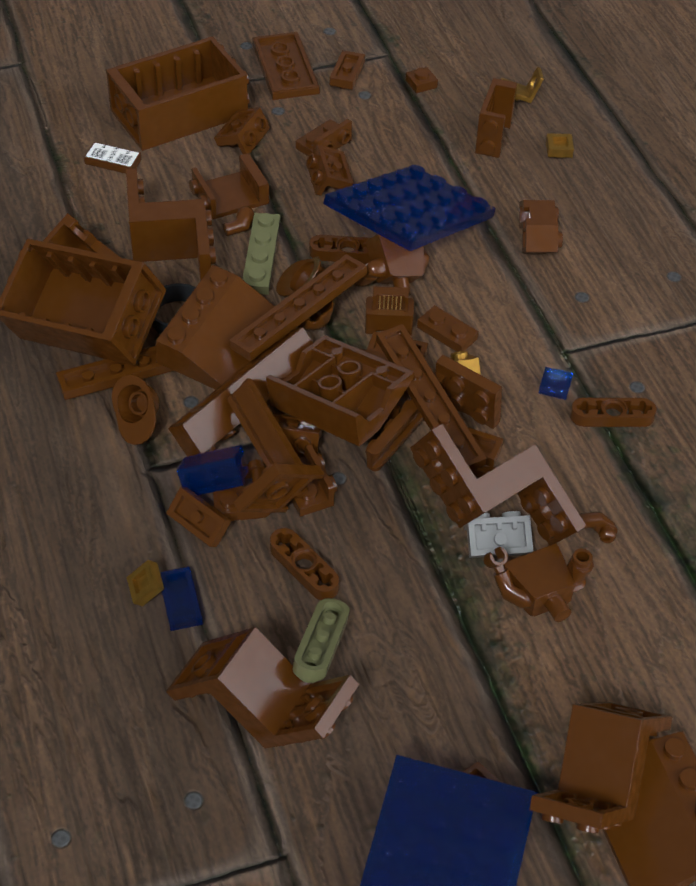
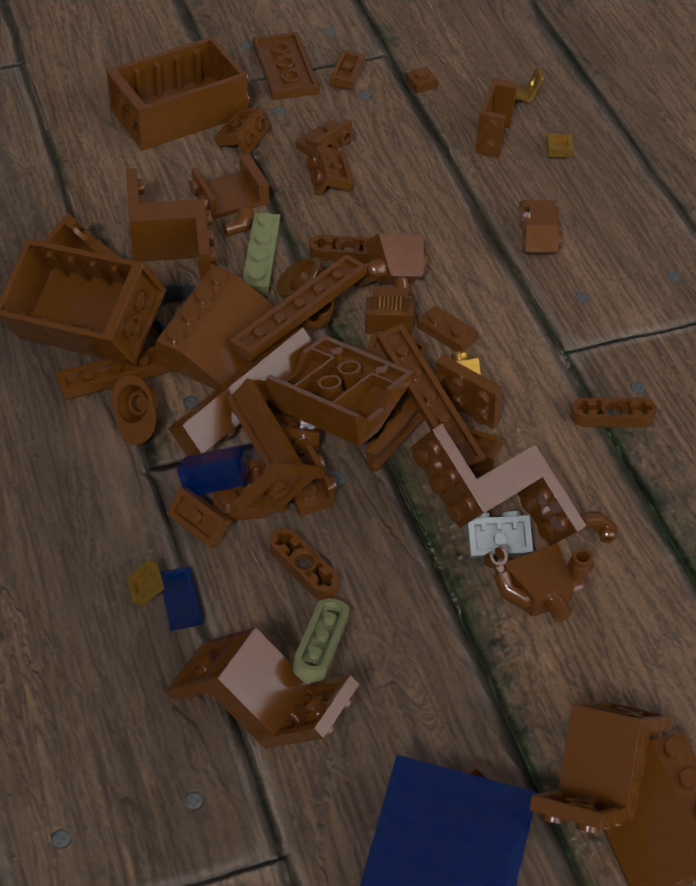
tile [84,142,142,174] -> none
clear blue plate [323,165,496,251] -> none
clear blue tile [538,367,573,400] -> none

